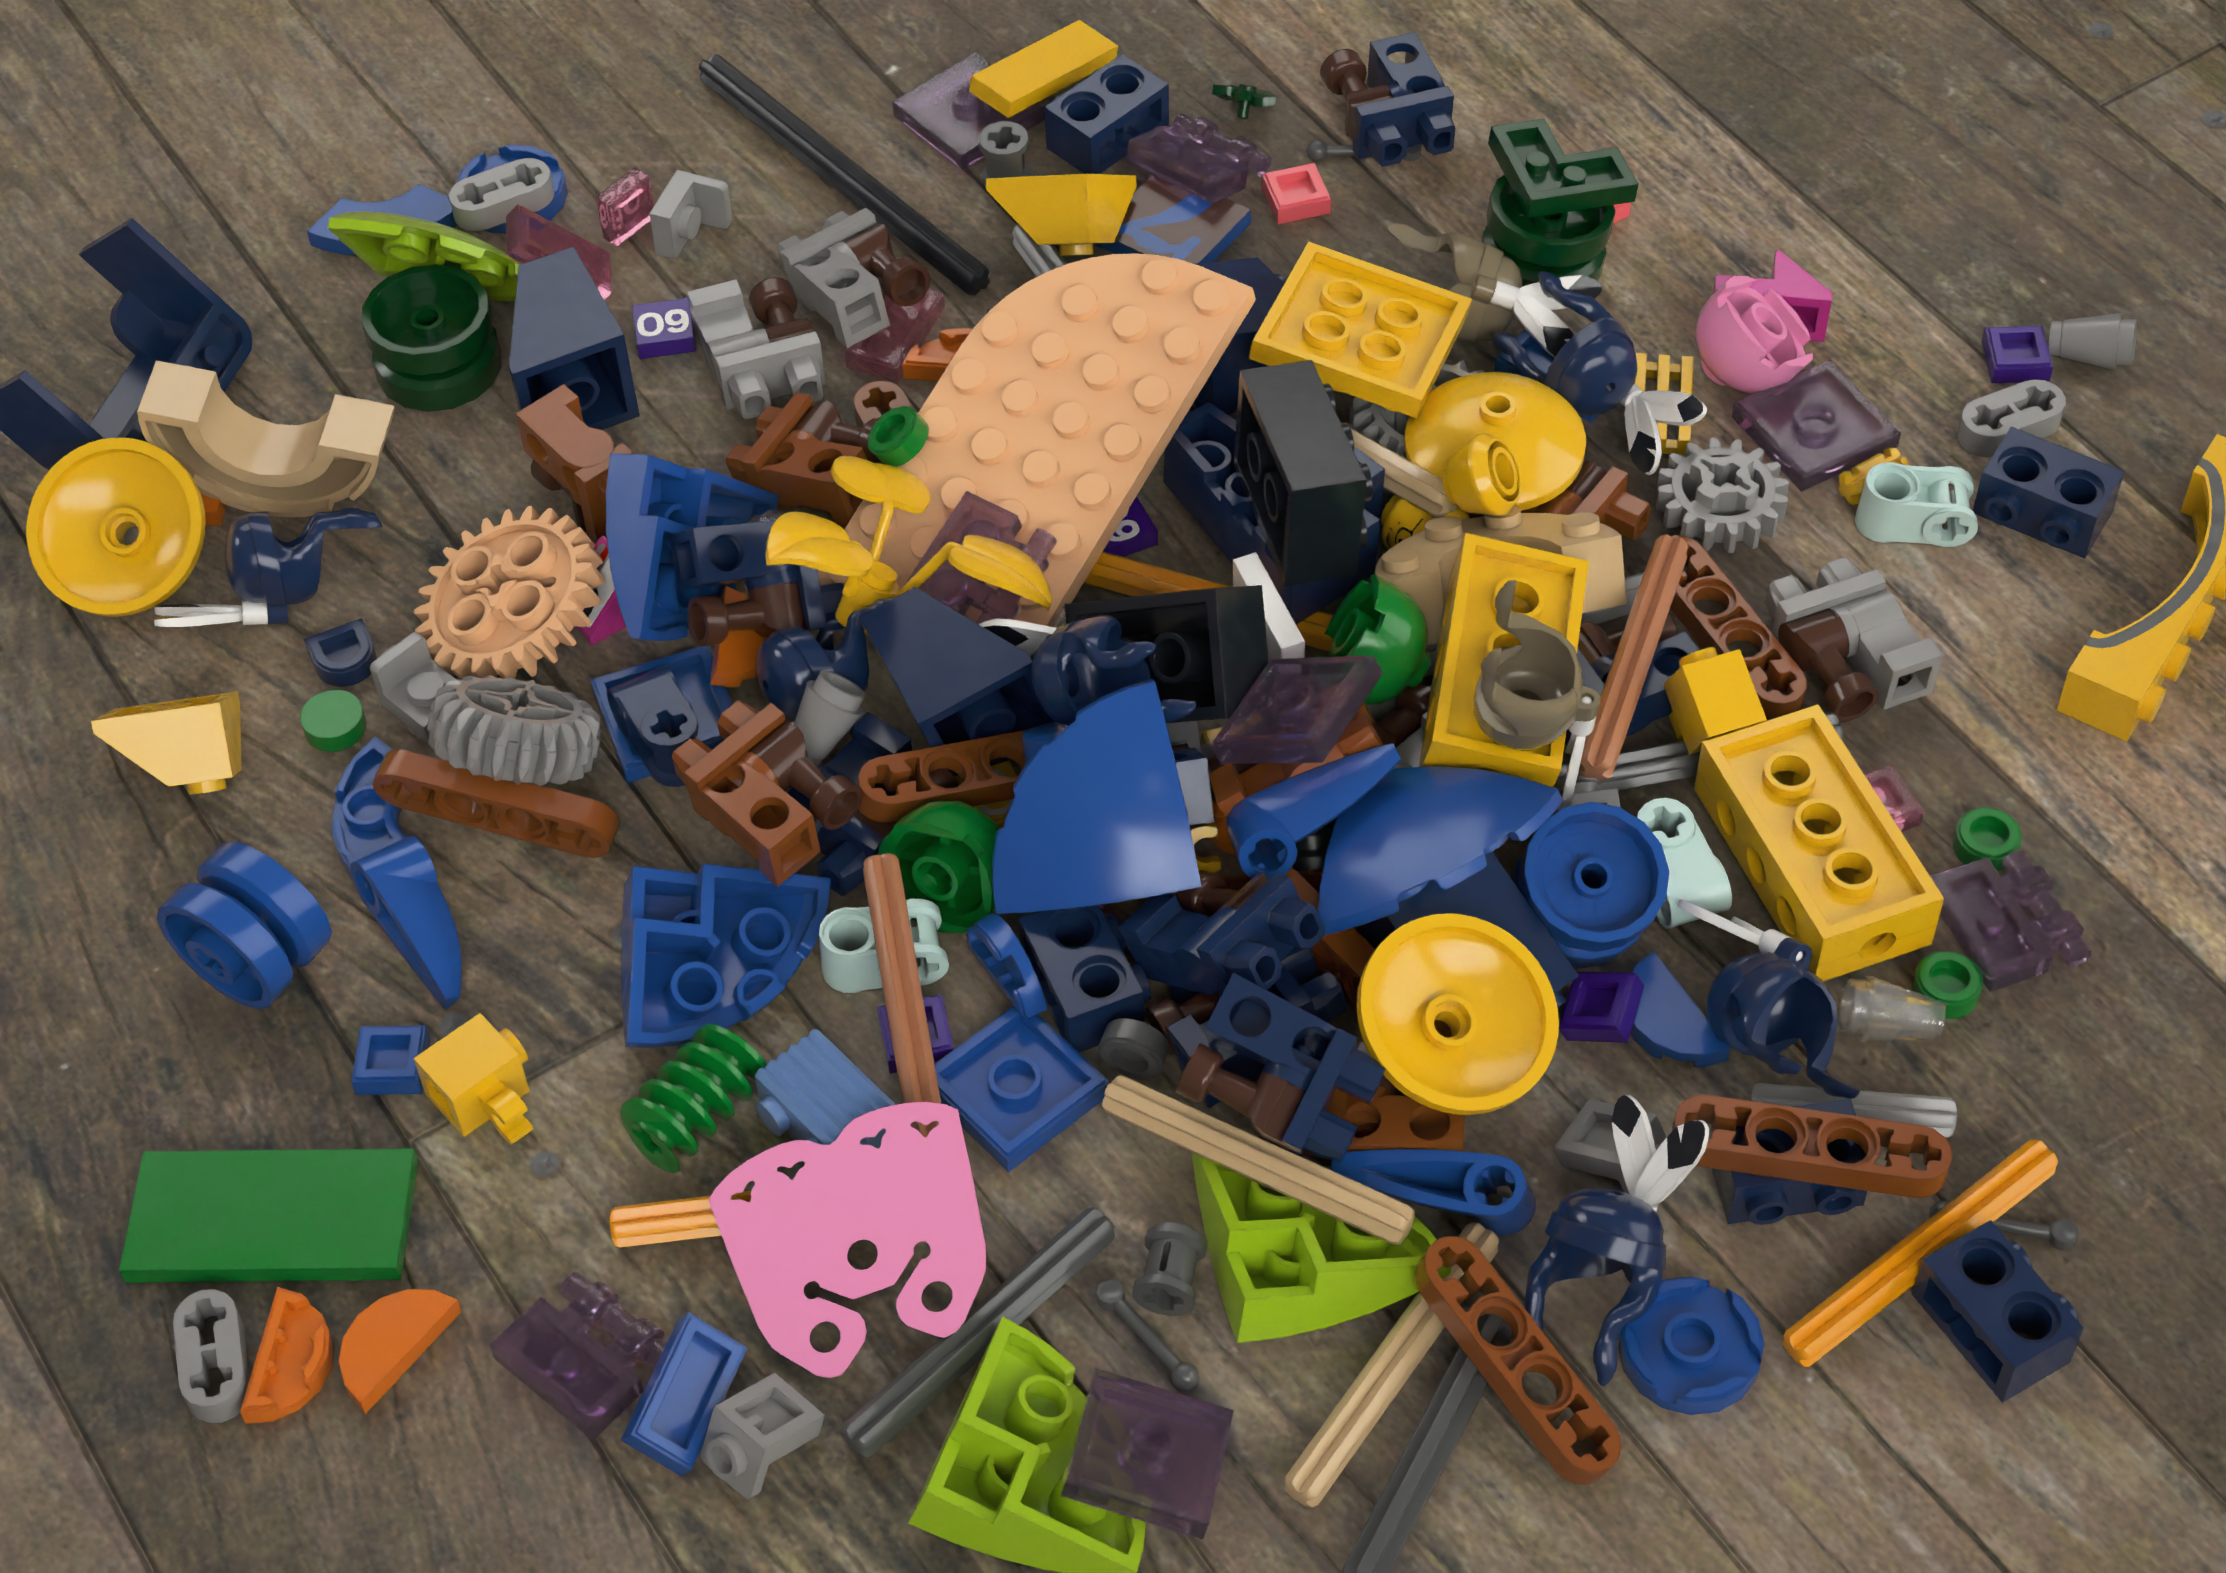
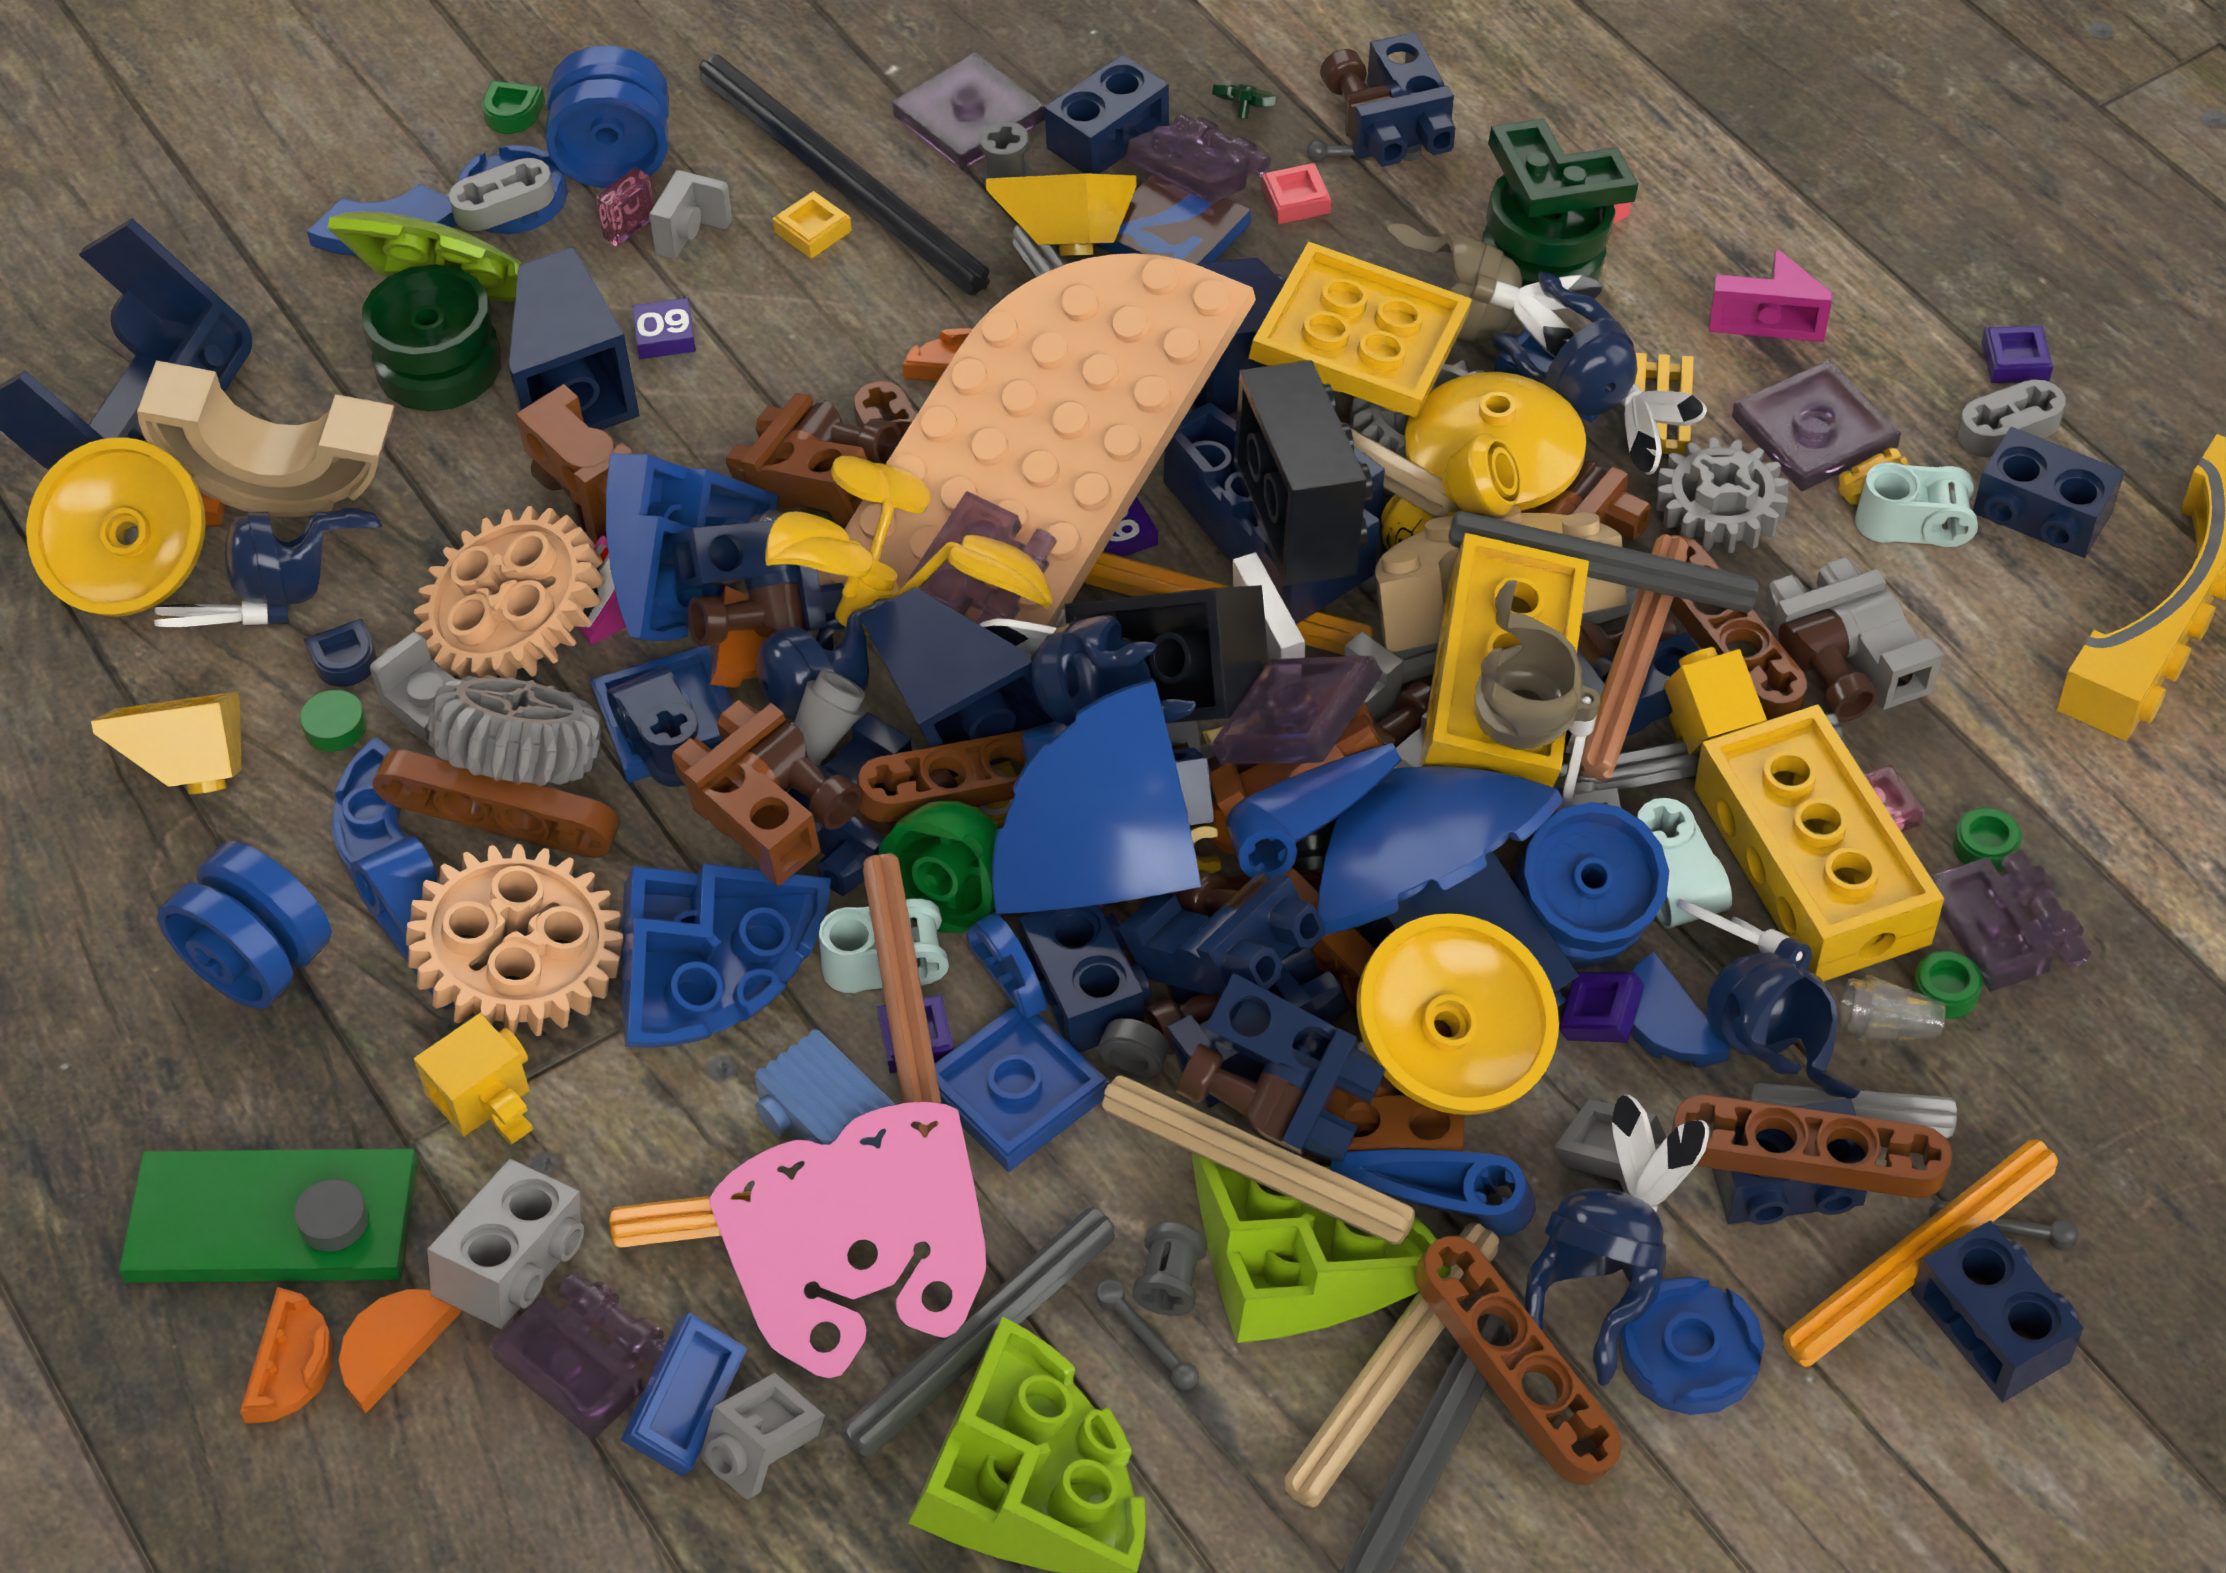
light grey beam [173,1289,250,1423] -> none
blue tile [351,1025,431,1095] -> none
clear pink tile [506,204,612,300] -> none
green piece [620,1024,767,1173] -> none
light grey hips [687,277,826,420] -> none
light grey hips [777,208,930,348] -> none
clear pink tile [845,289,945,383] -> none
green tile [868,406,929,467] -> none
yellow tile [969,20,1118,118] -> none
plate [1061,1368,1234,1539] -> none
green cylinder [1311,574,1431,705] -> none
bright pink cylinder [1695,275,1813,394] -> none
light grey cone [2049,313,2137,371] -> none
none -> dark grey tile [294,1179,369,1251]
none -> light nougat gear [406,844,623,1036]
none -> light grey brick [427,1159,584,1329]
none -> green tile [482,80,545,134]
none -> blue wheel [545,45,669,189]
none -> yellow tile [772,191,852,259]
none -> dark grey axle [1448,511,1758,613]

